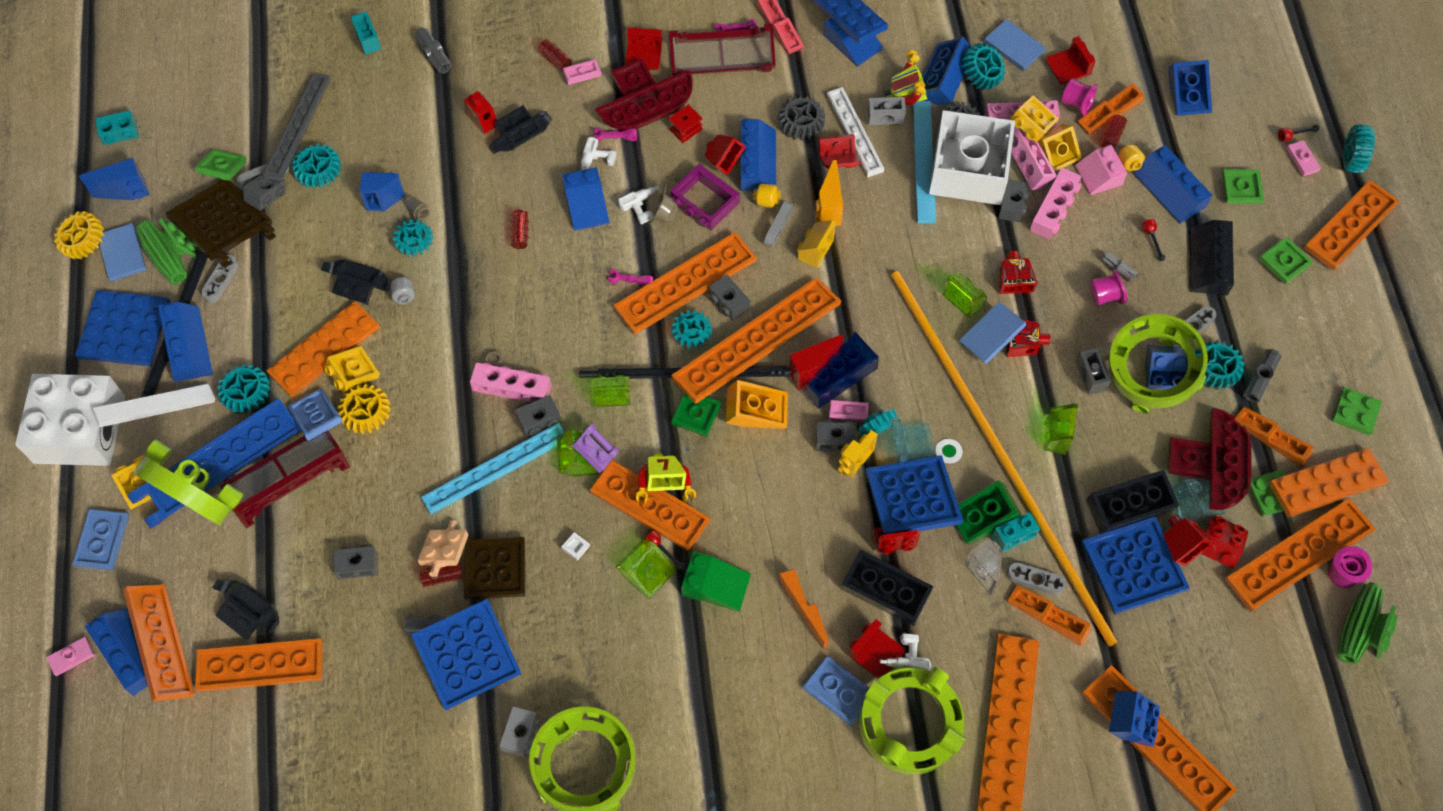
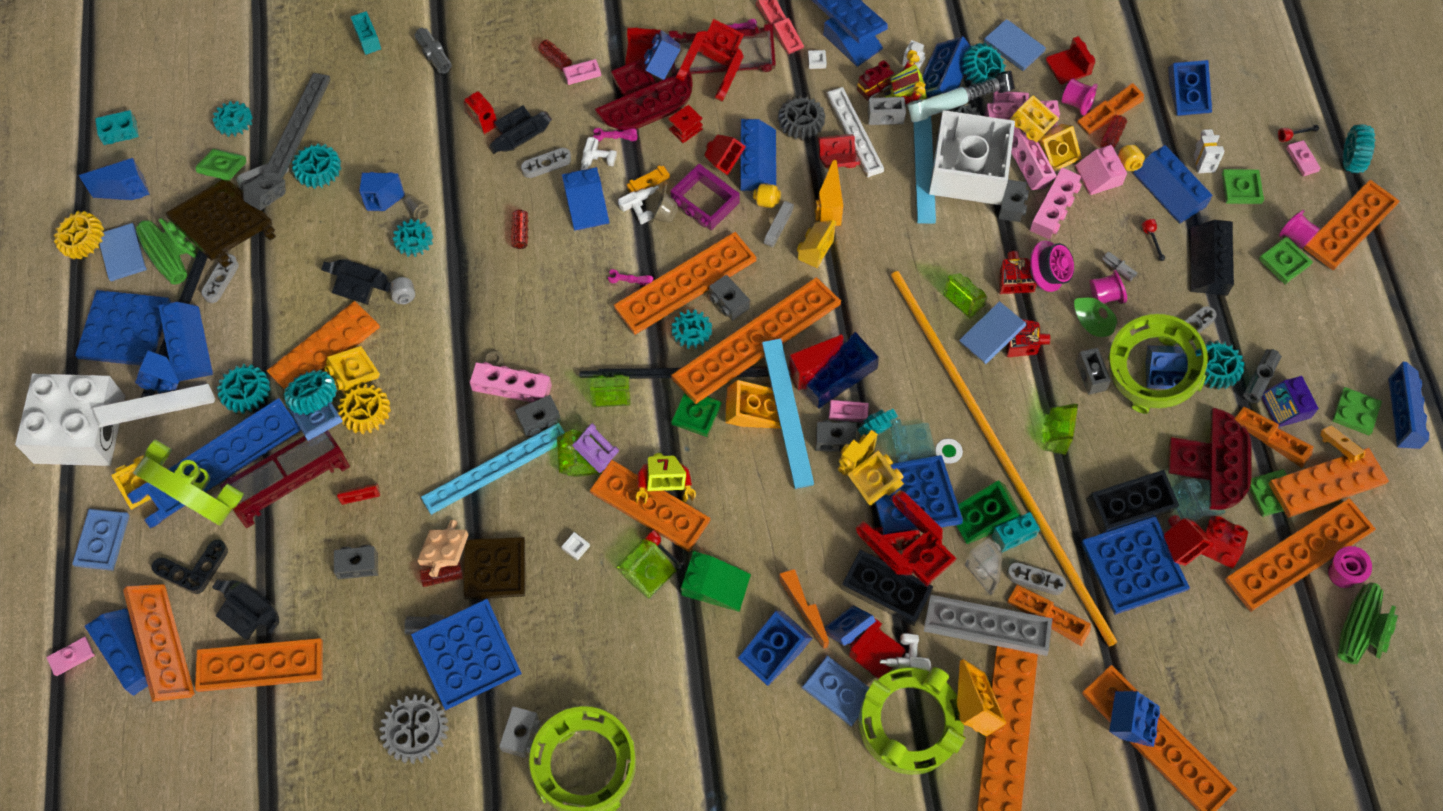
none -> blue slope [135,351,179,394]
none -> black beam [152,540,228,594]
none -> teal gear [212,101,253,137]
none -> teal gear [283,370,337,415]
none -> red slope [337,483,380,505]
none -> light grey gear [379,695,449,764]
none -> light grey beam [521,148,571,178]
none -> light orange piece [626,165,670,193]
none -> blue slope [644,30,681,80]
none -> red plate [675,18,744,102]
none -> blue slope [738,611,813,686]
none -> medium azure tile [762,339,814,489]
none -> white plate [808,50,827,69]
none -> blue plate [824,605,876,646]
none -> yellow plate [847,450,904,505]
none -> red plate [855,490,957,586]
none -> dark red hips [857,60,894,101]
none -> white brick [902,40,925,69]
none -> piece [907,71,1015,122]
none -> light grey plate [924,595,1052,656]
none -> light orange slope [957,659,1006,736]
none -> bright pink plate [993,92,1029,103]
none -> dark pink piece [1030,240,1074,292]
none -> bright green piece [1074,297,1117,337]
none -> white hips [1194,129,1224,173]
none -> slope [1261,376,1319,428]
none -> dark pink piece [1279,210,1320,249]
none -> light orange piece [1320,425,1366,463]
none -> blue slope [1388,361,1429,449]

